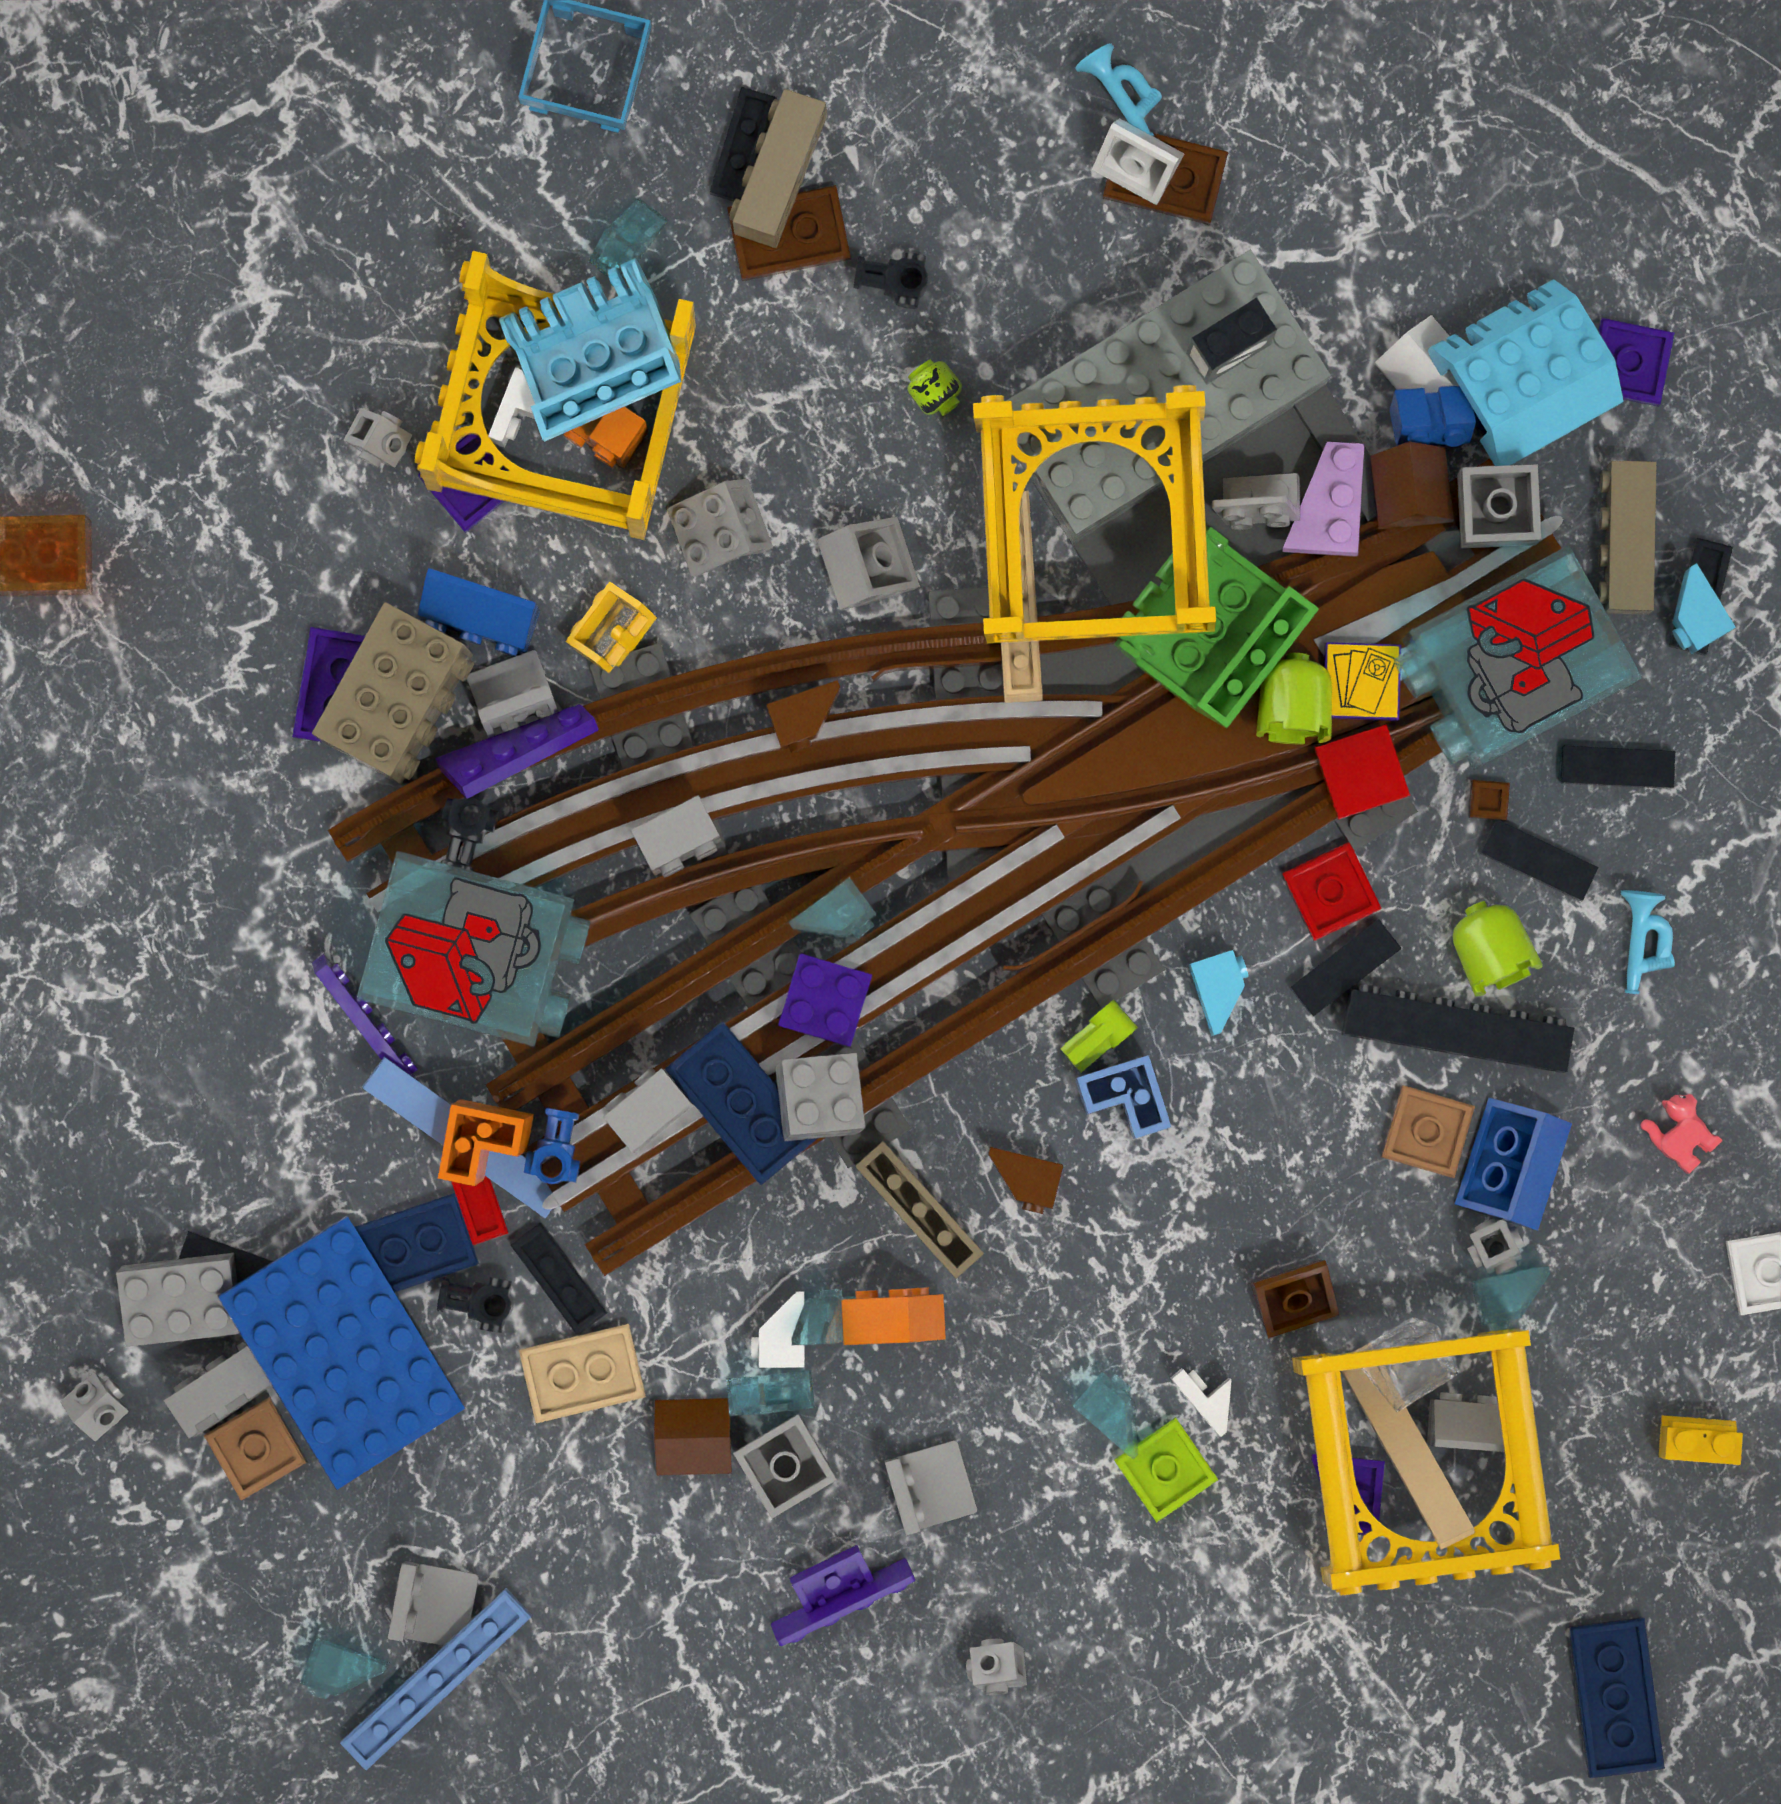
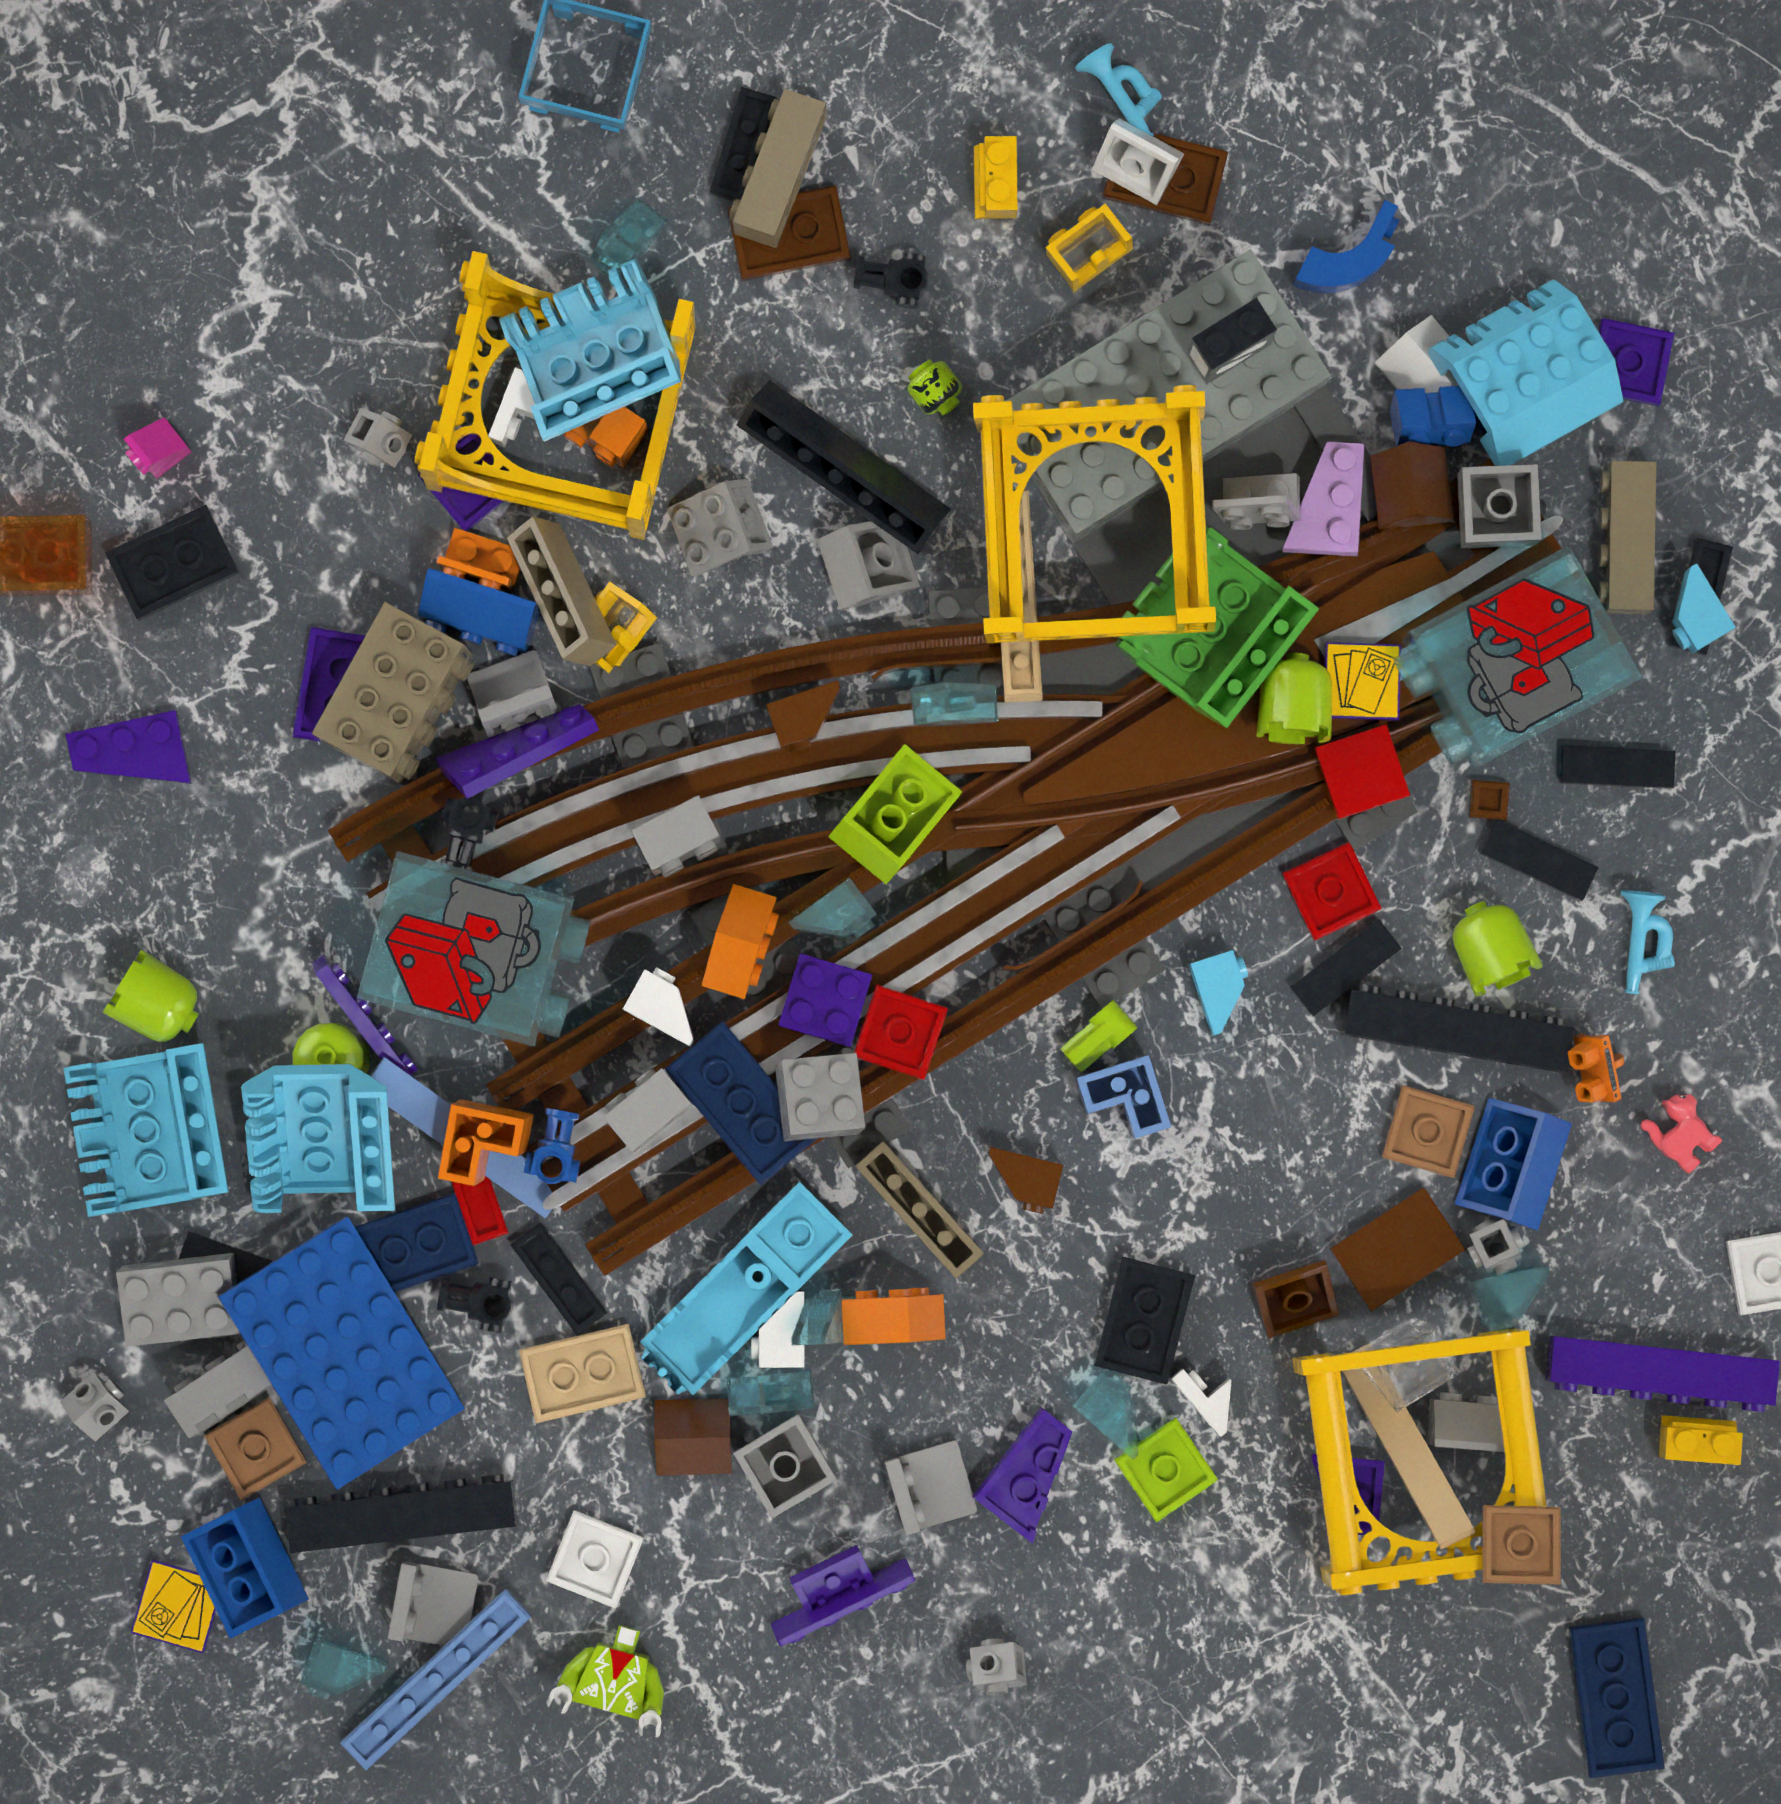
none -> medium azure slope [63,1043,229,1217]
none -> dark purple wing [65,710,192,784]
none -> lime cylinder [103,949,199,1042]
none -> black plate [105,505,240,621]
none -> dark pink slope [124,417,192,479]
none -> yellow tile [131,1559,217,1654]
none -> blue slope [181,1497,309,1639]
none -> medium azure slope [241,1064,395,1213]
none -> black brick [285,1474,518,1553]
none -> lime cylinder [292,1023,370,1074]
none -> orange bracket [436,528,521,594]
none -> dark tan brick [507,516,616,666]
none -> white tile [546,1510,644,1609]
none -> lime torso [546,1625,664,1737]
none -> white slope [623,967,694,1047]
none -> medium azure piece [640,1182,852,1395]
none -> orange brick [701,884,779,999]
none -> black brick [736,380,951,554]
none -> lime slope [828,744,962,884]
none -> red tile [854,985,948,1080]
none -> clear light blue slope [911,682,998,726]
none -> dark purple wing [972,1407,1073,1544]
none -> yellow window [974,136,1018,219]
none -> yellow window [1046,204,1133,293]
none -> black plate [1094,1256,1195,1385]
none -> blue arch [1293,200,1400,293]
none -> reddish brown tile [1329,1187,1465,1312]
none -> medium nougat tile [1482,1505,1561,1585]
none -> dark purple brick [1545,1336,1780,1412]
none -> orange hips [1567,1033,1625,1103]

